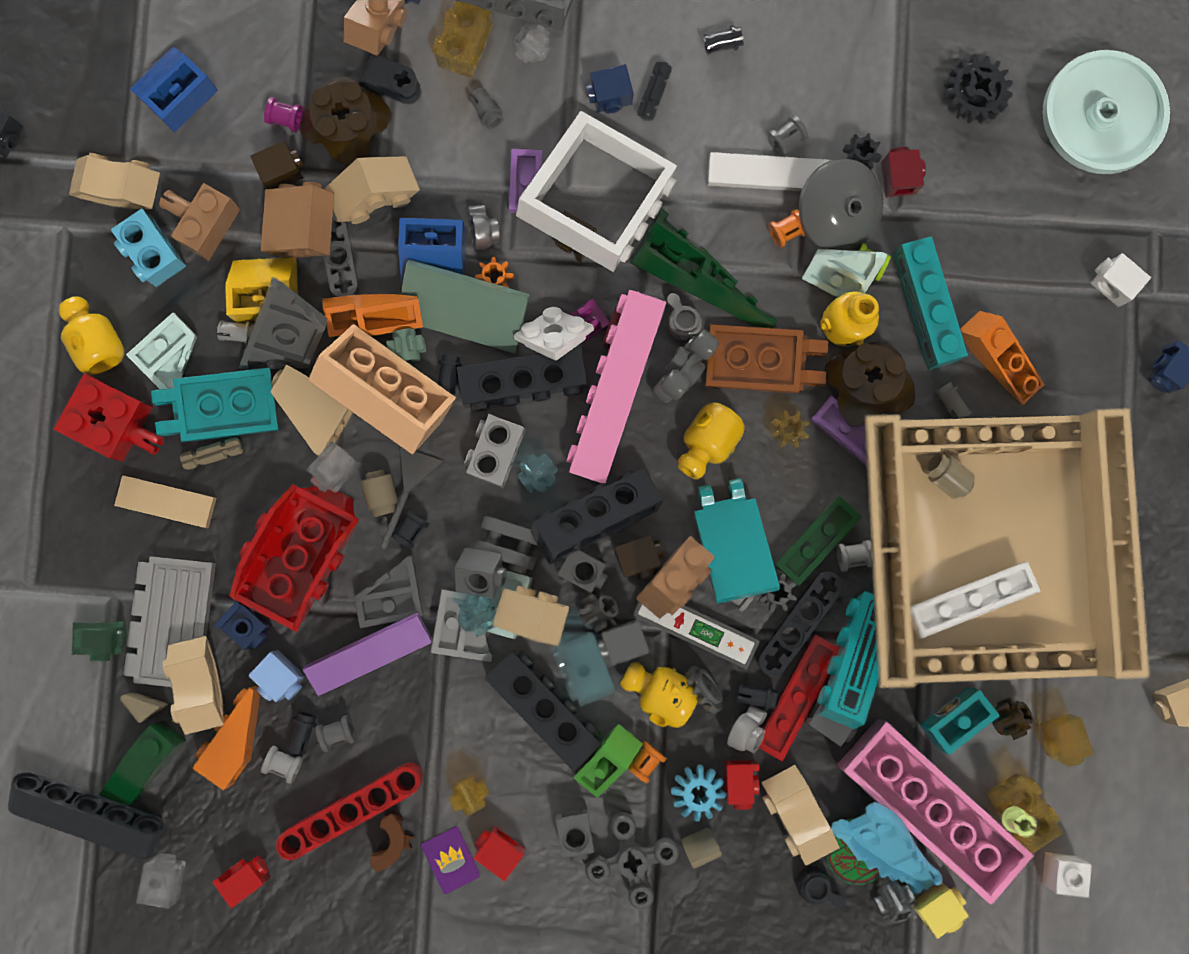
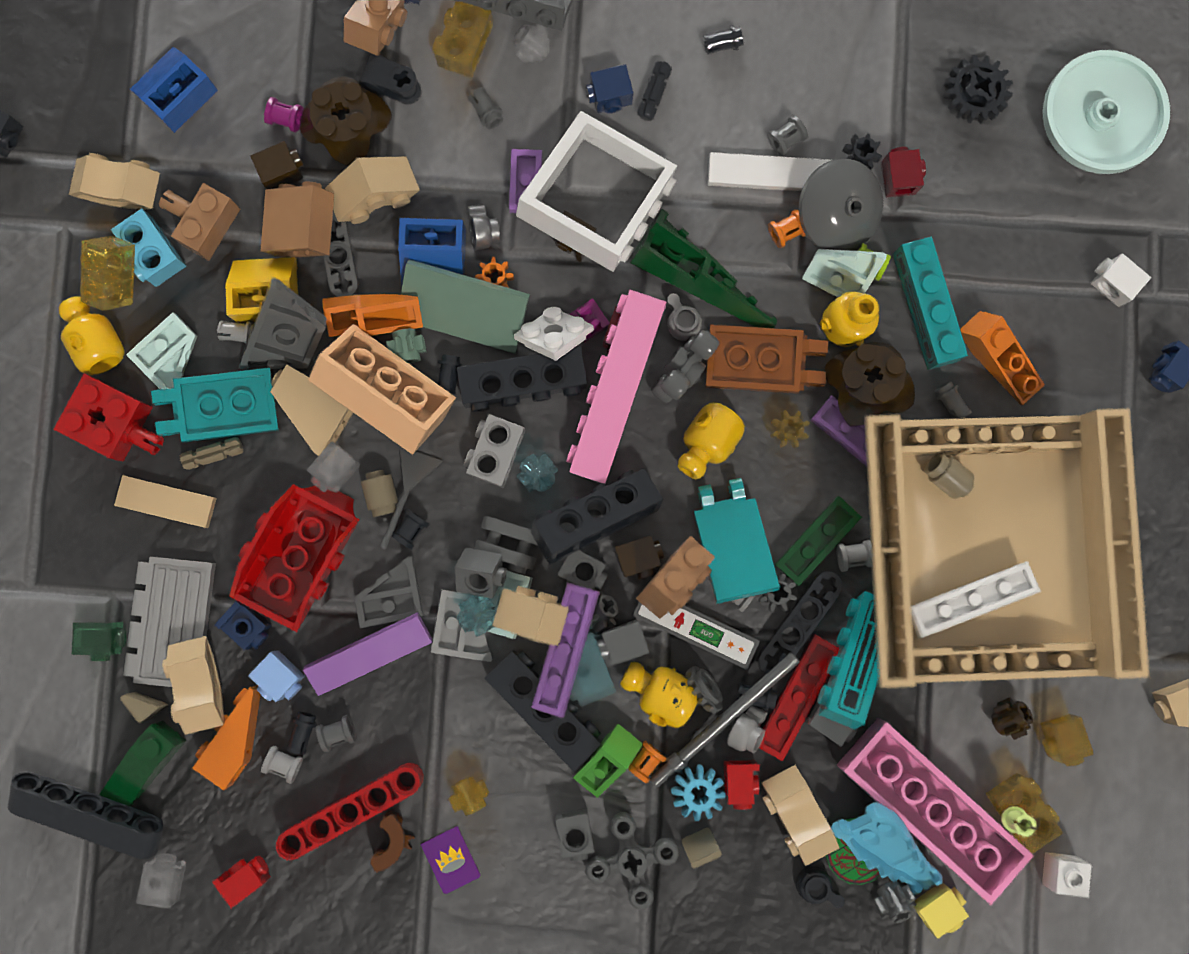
red brick [473,826,525,882] -> none
teal brick [919,686,1000,755] -> none
none -> clear yellow brick [80,236,135,311]
none -> medium lavender tile [531,583,600,717]
none -> dark grey bar [650,652,800,788]

